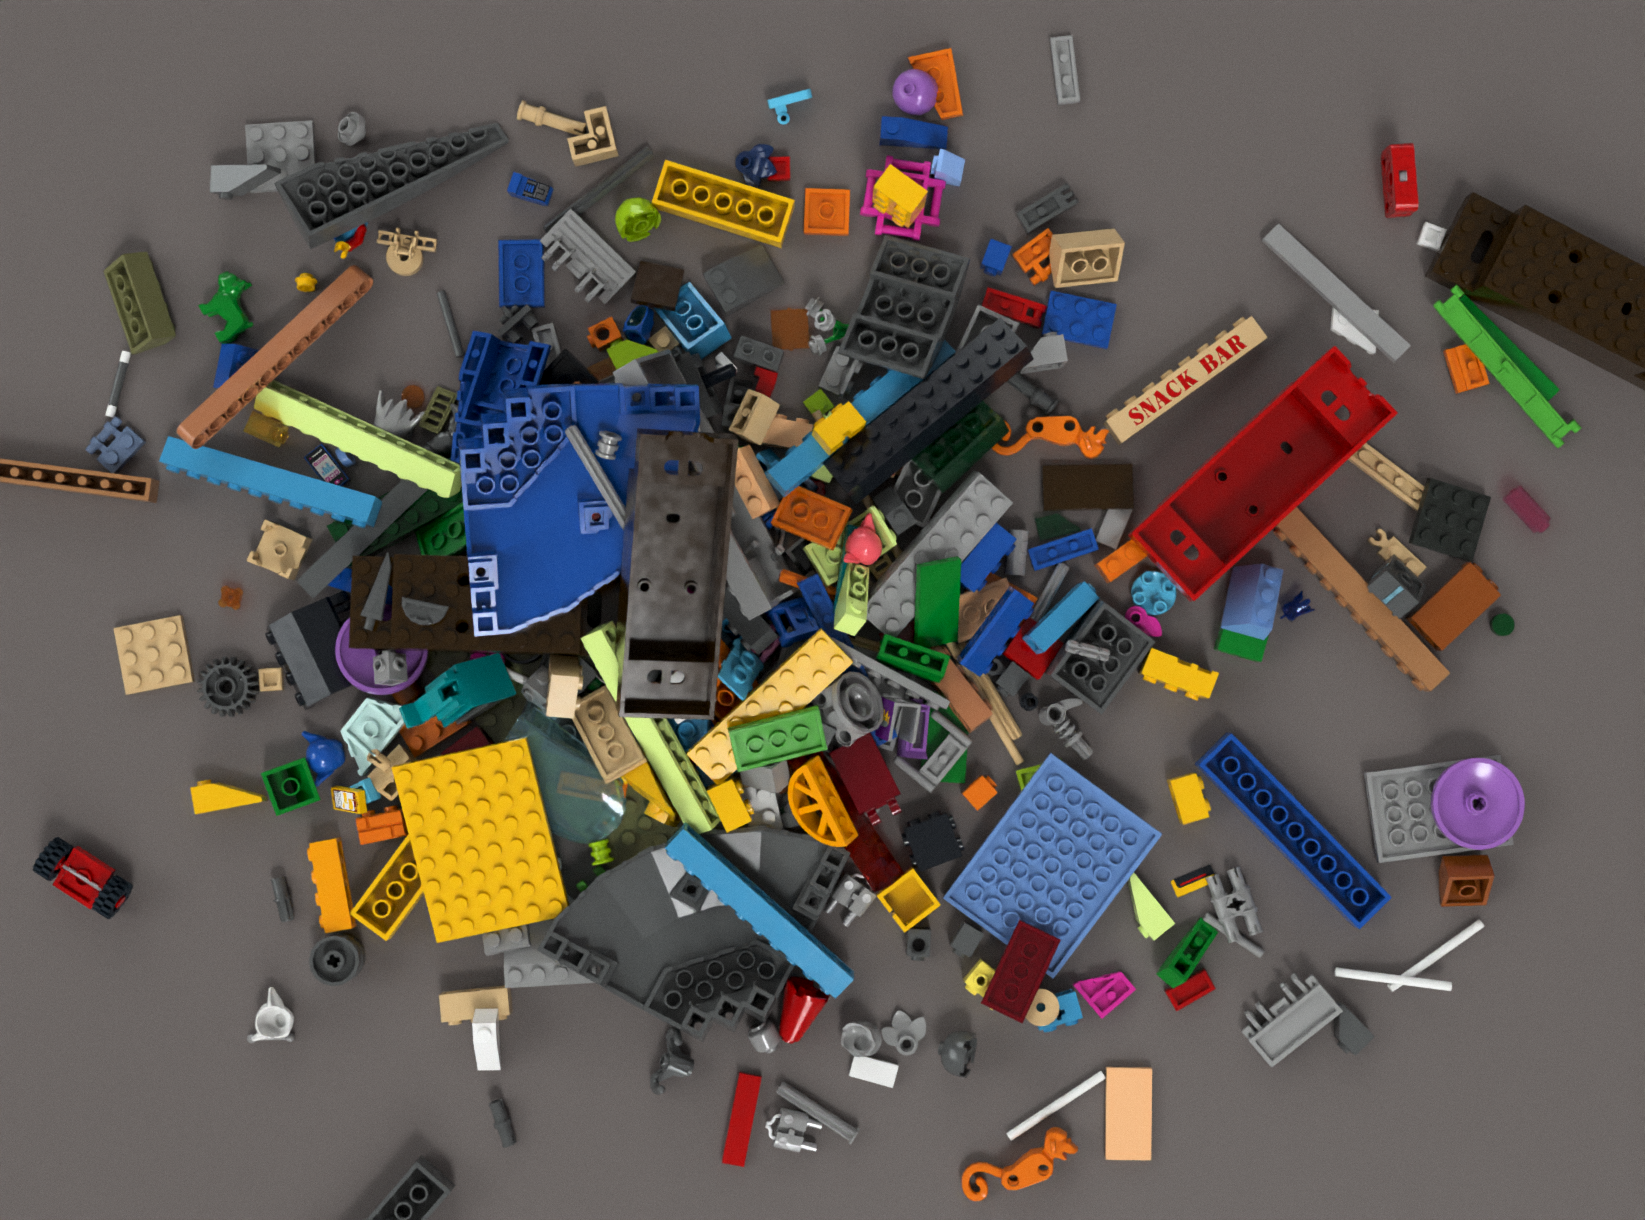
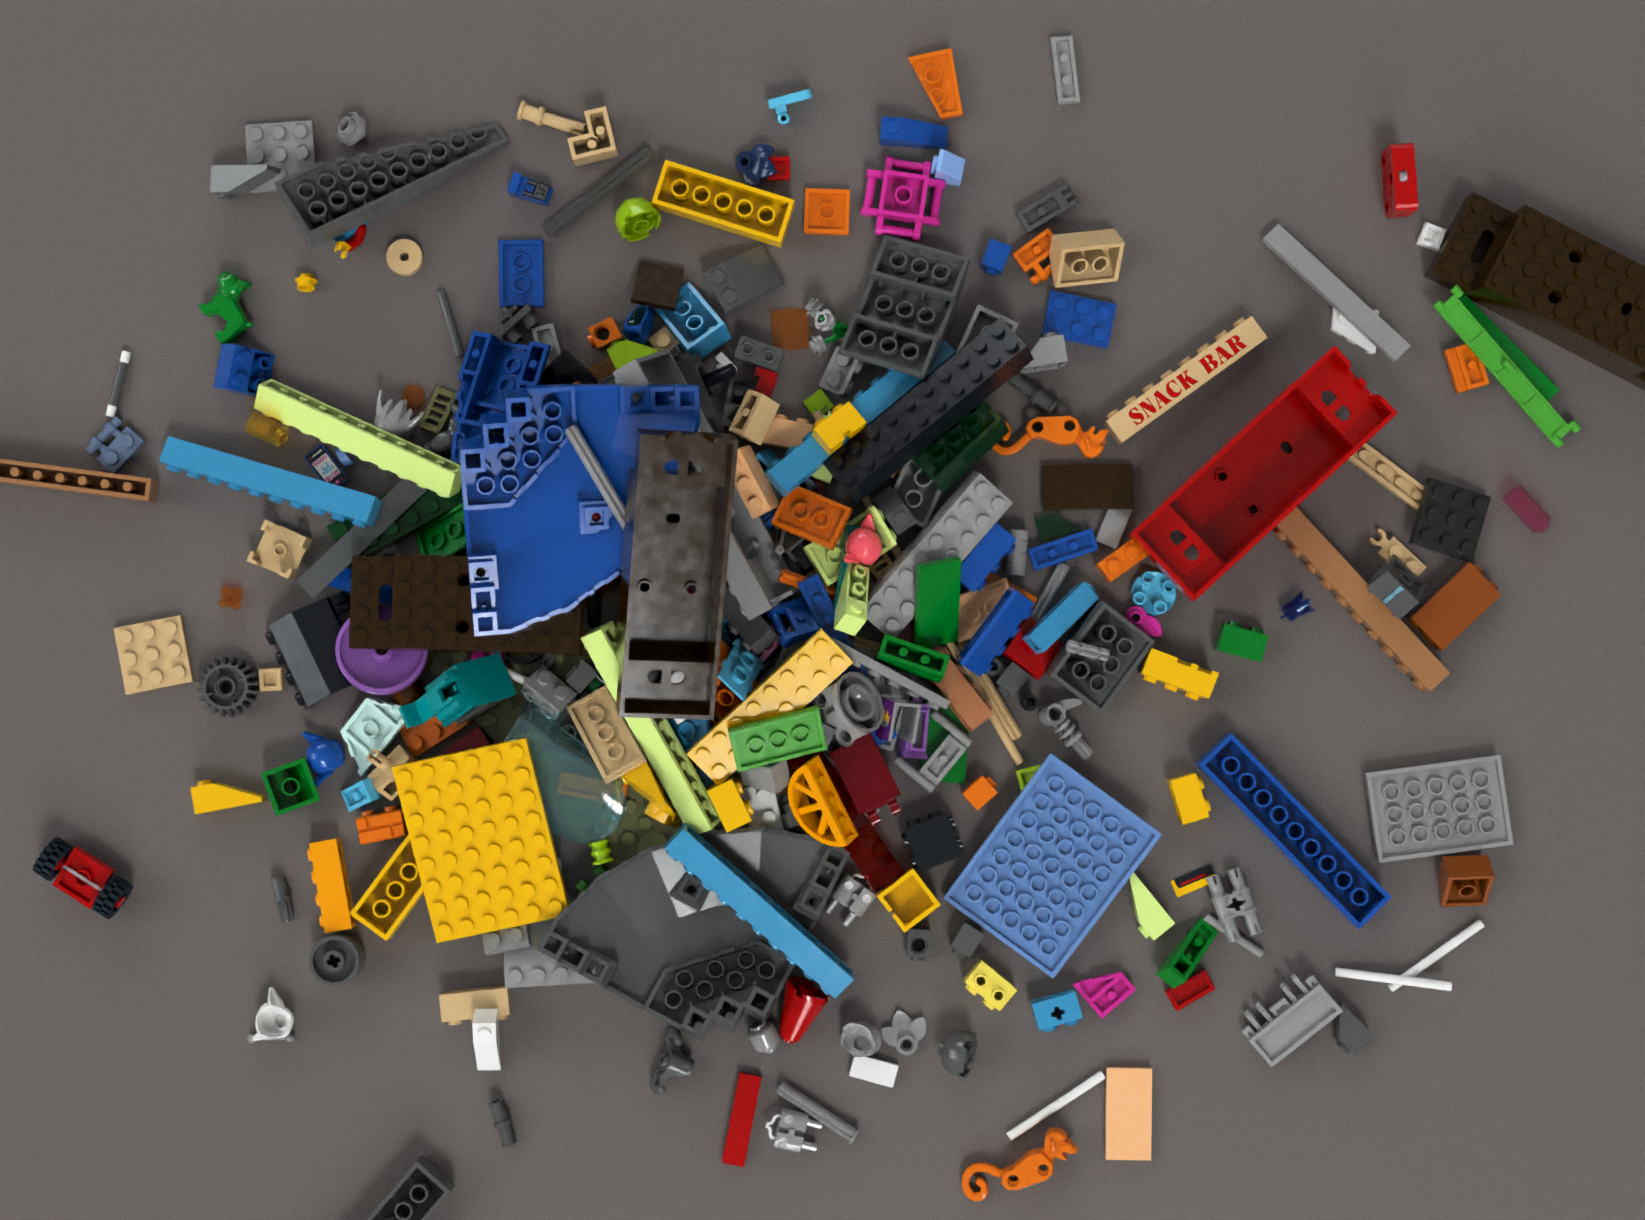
olive slope [103,252,176,355] -> none
nougat beam [177,265,373,449] -> none
tile [331,785,367,814] -> none
dark grey bar [360,552,392,631] -> none
light grey brick [373,649,408,686] -> none
tan piece [377,227,438,259] -> none
dark grey plate [402,597,449,625] -> none
light grey hinge [540,209,636,304] -> none
tan brick [546,654,583,719] -> none
light grey bush [595,431,622,460] -> none
yellow brick [872,164,928,228] -> none
medium lavender cylinder [892,69,938,115] -> none
dark red tile [980,920,1061,1024] -> none
red plate [982,287,1047,328] -> none
tan piece [1025,989,1059,1026] -> none
medium blue slope [1220,564,1283,640] -> none
medium lavender dish [1431,758,1525,850] -> none
dark green tile [1490,613,1515,636] -> none

